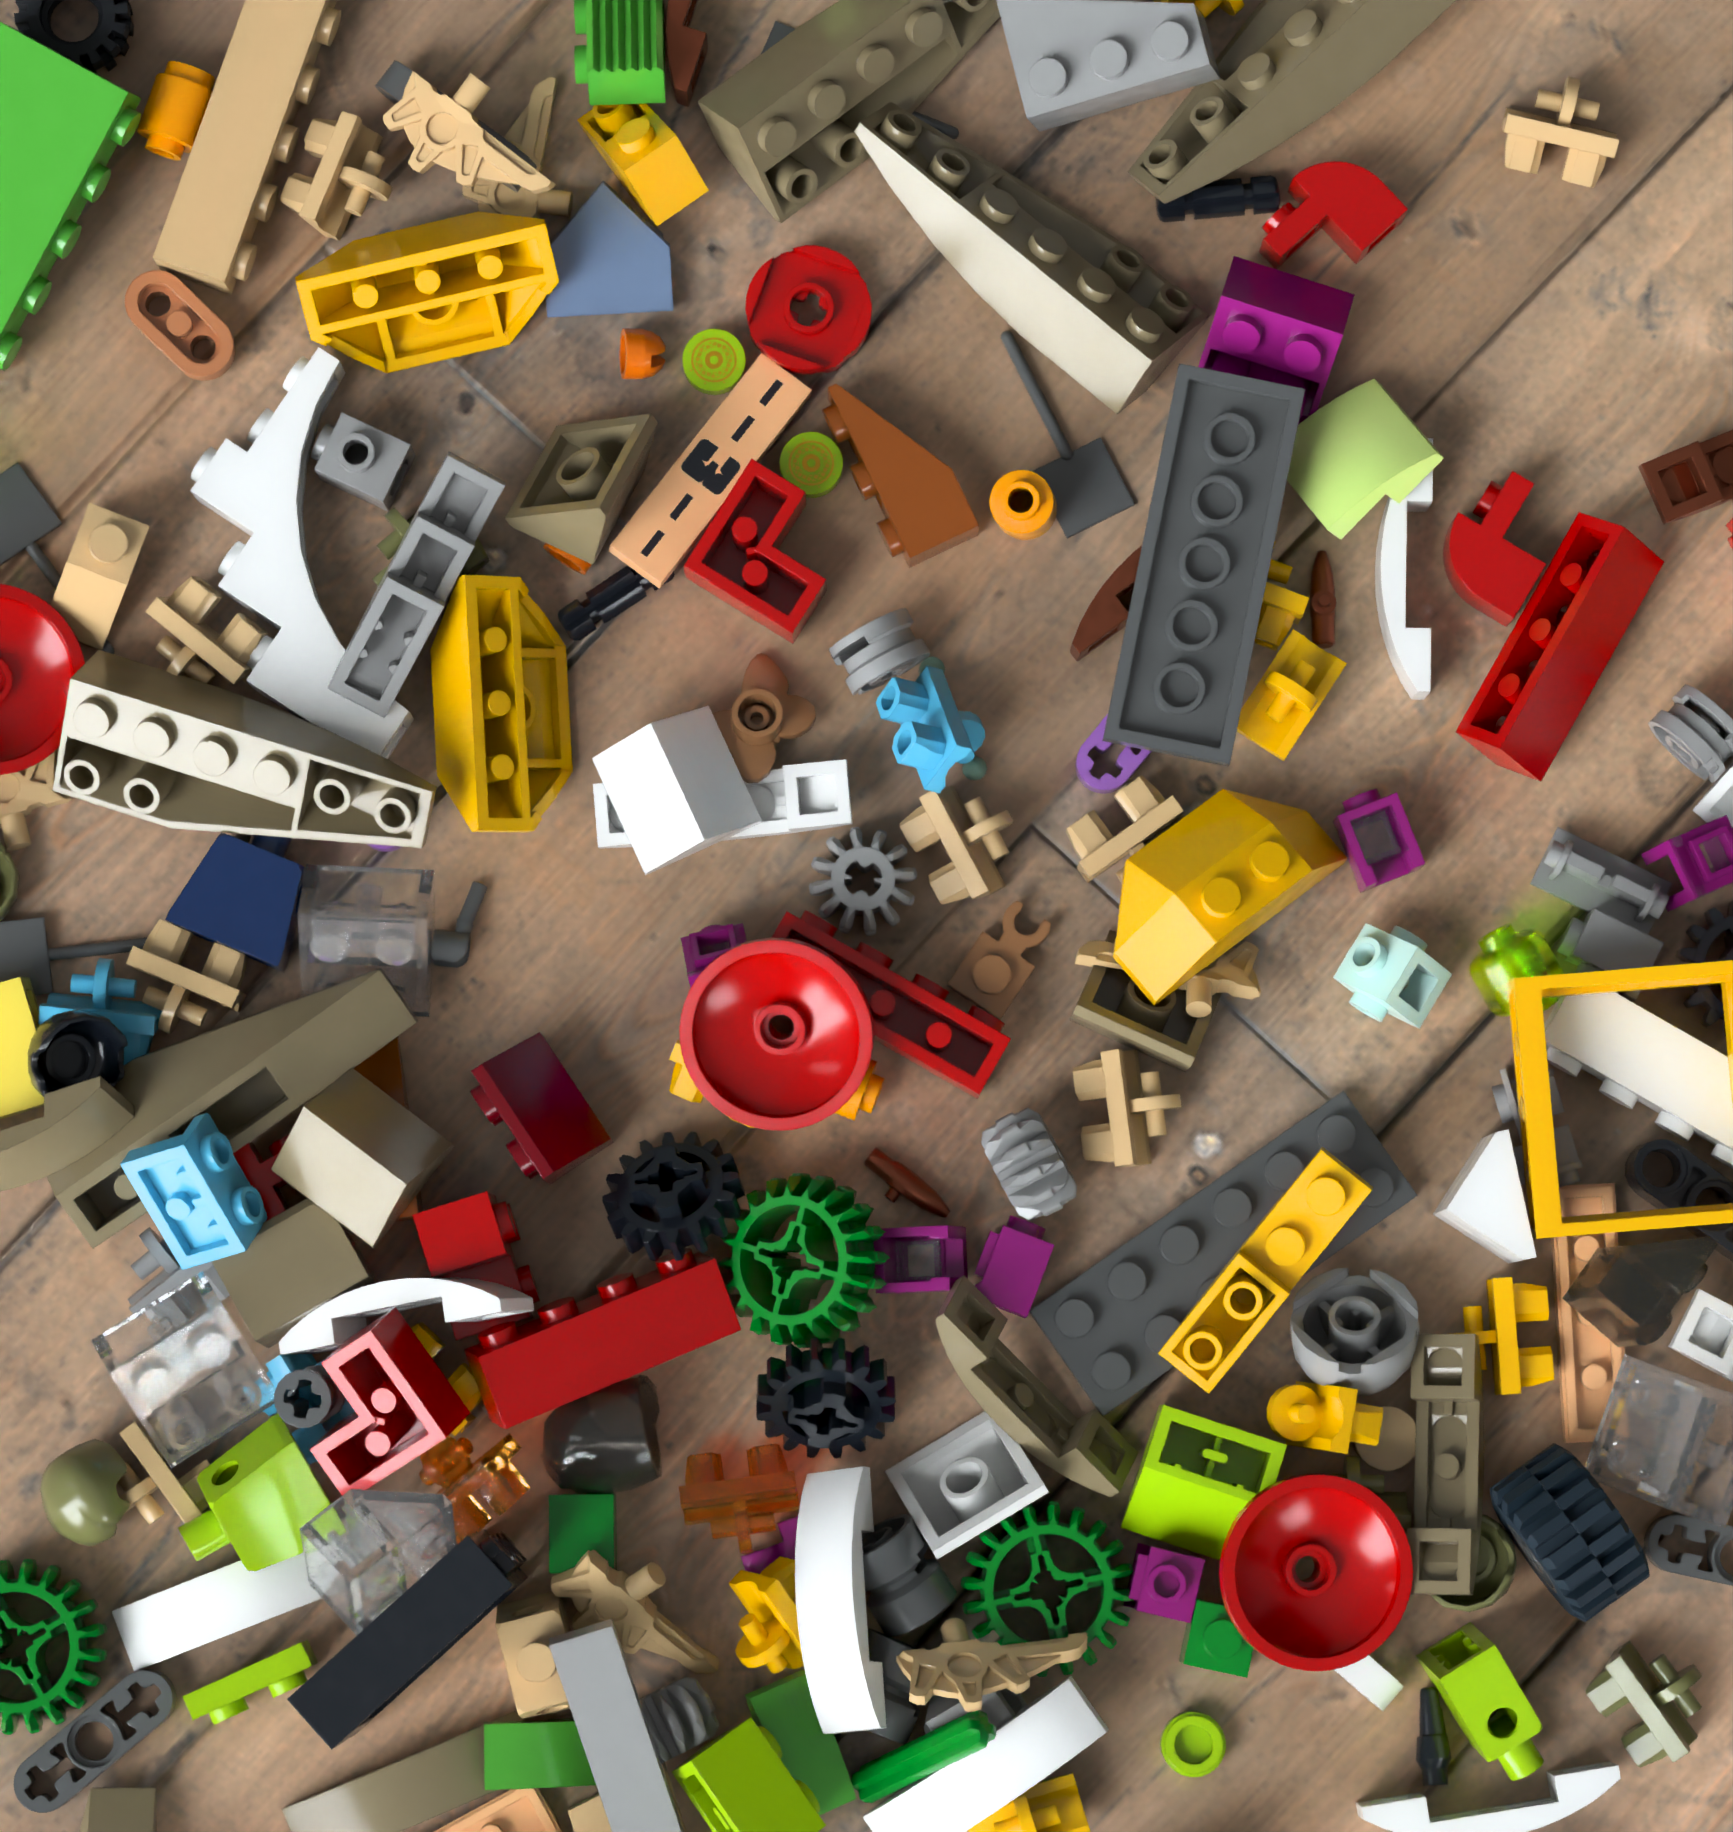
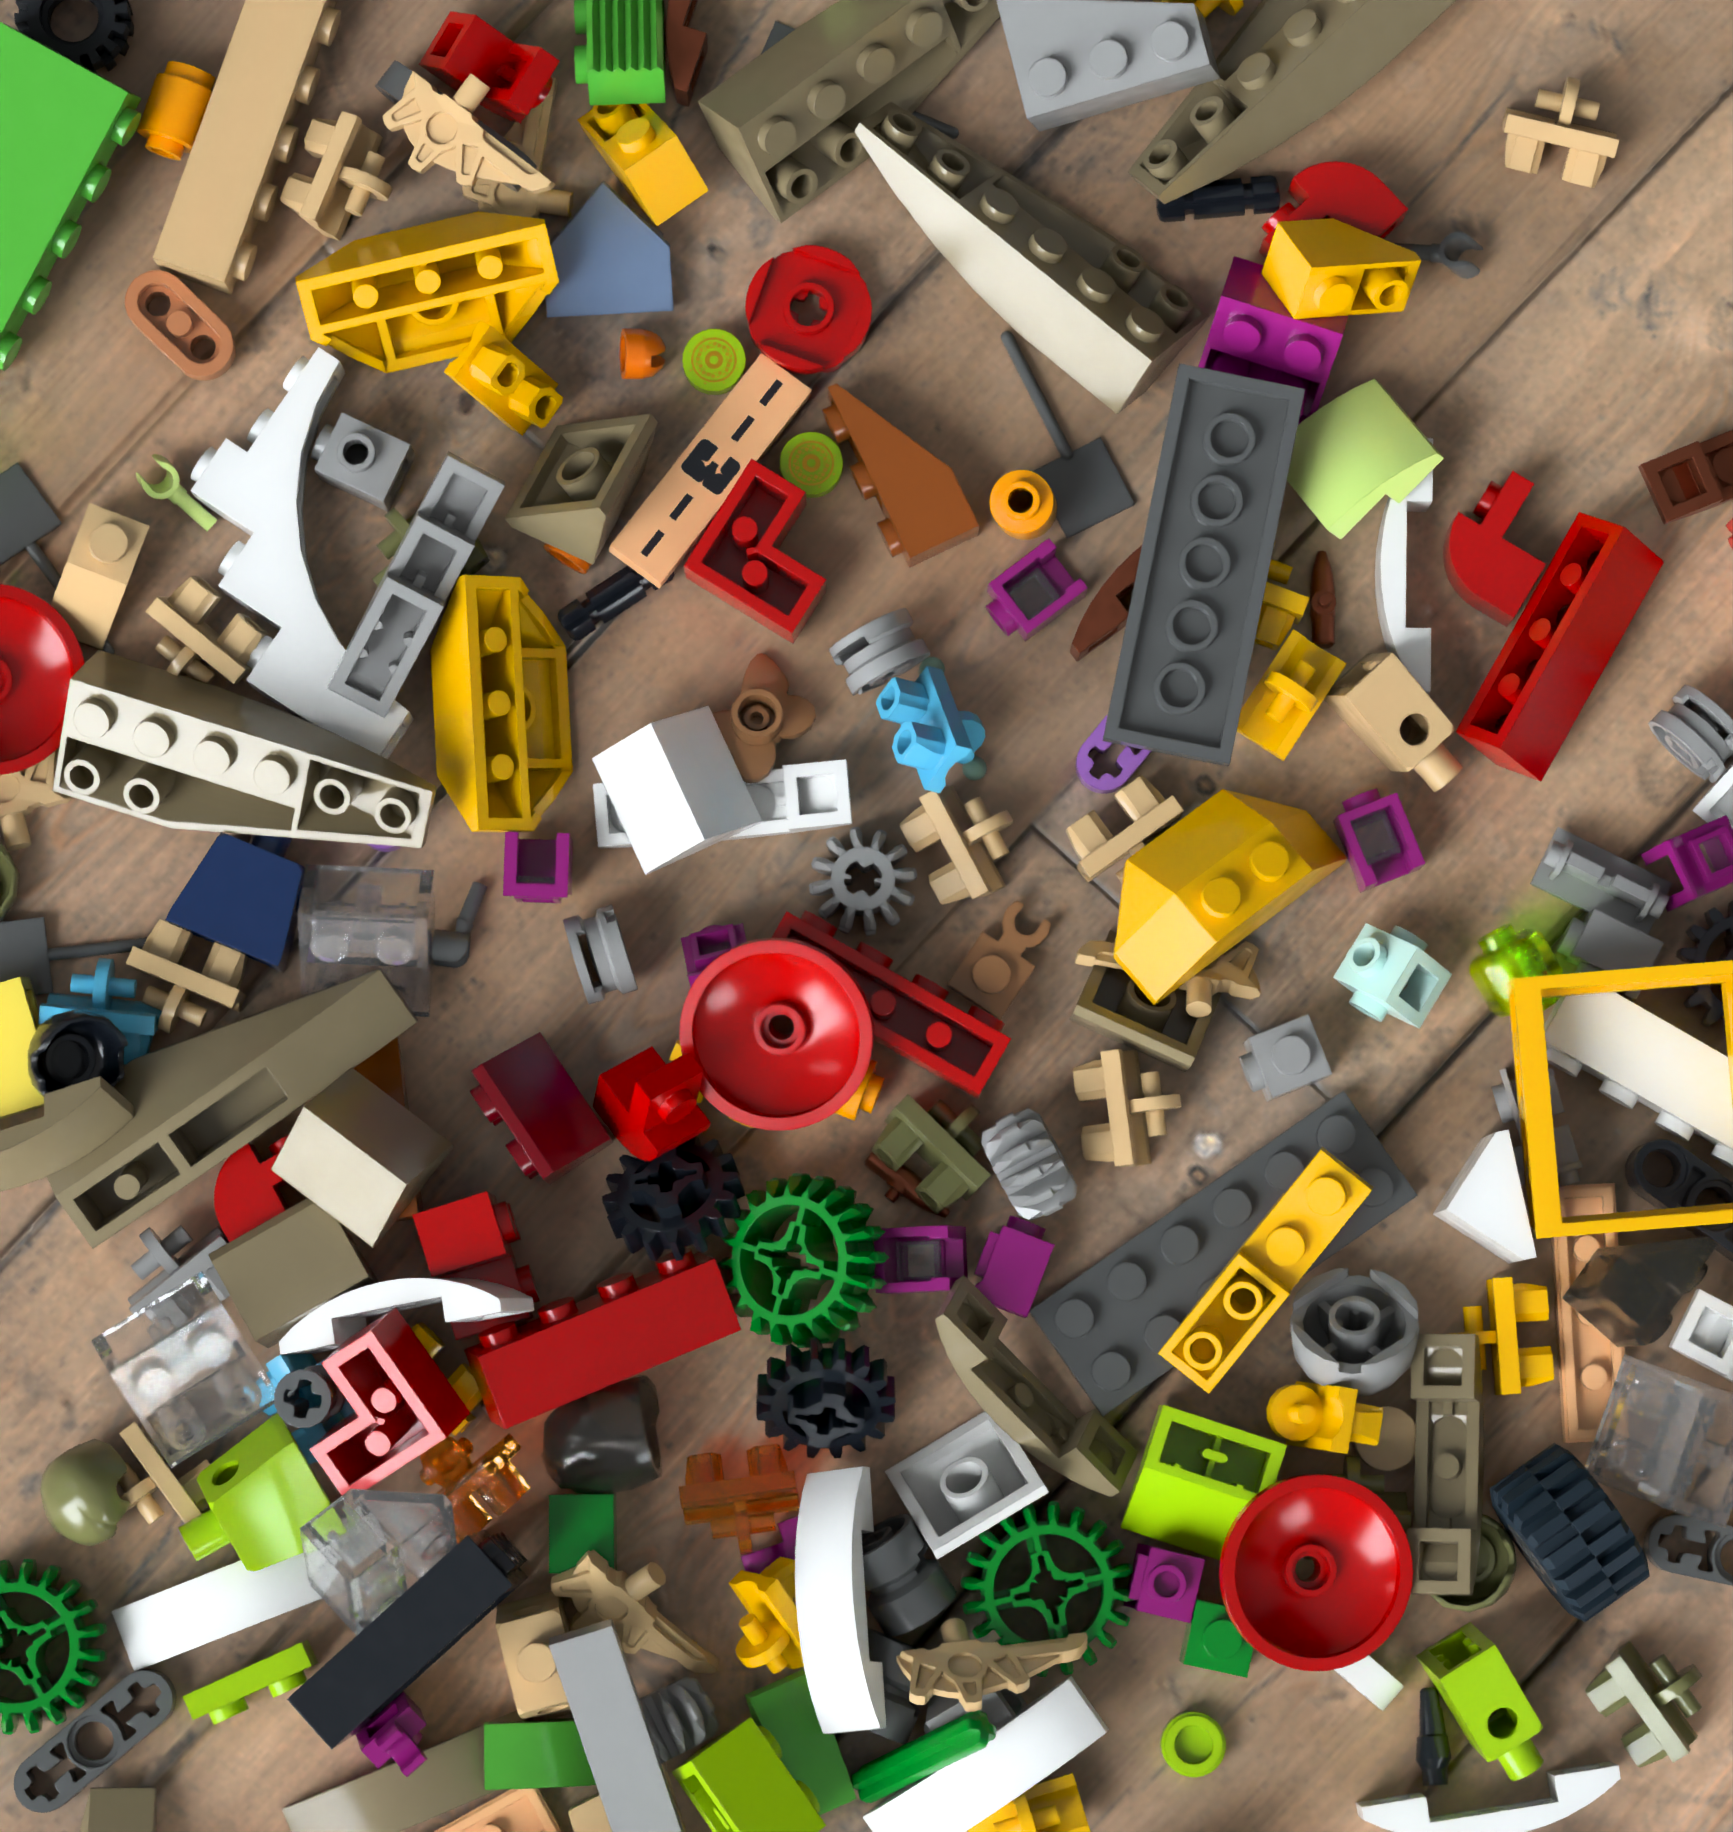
medium azure bracket [120,1113,267,1270] -> none
none -> yellowish green hand [136,454,217,531]
none -> magenta plate [356,1691,427,1777]
none -> red brick [419,11,560,124]
none -> yellow hips [444,320,563,436]
none -> magenta window [503,832,573,903]
none -> light grey wheel [563,905,638,1005]
none -> red brick [593,1046,711,1161]
none -> olive hips [871,1094,991,1214]
none -> magenta window [985,538,1088,642]
none -> light grey brick [1239,1014,1332,1102]
none -> yellow slope [1261,218,1422,319]
none -> tan torso [1324,652,1463,792]
none -> dark grey hand [1394,232,1483,279]

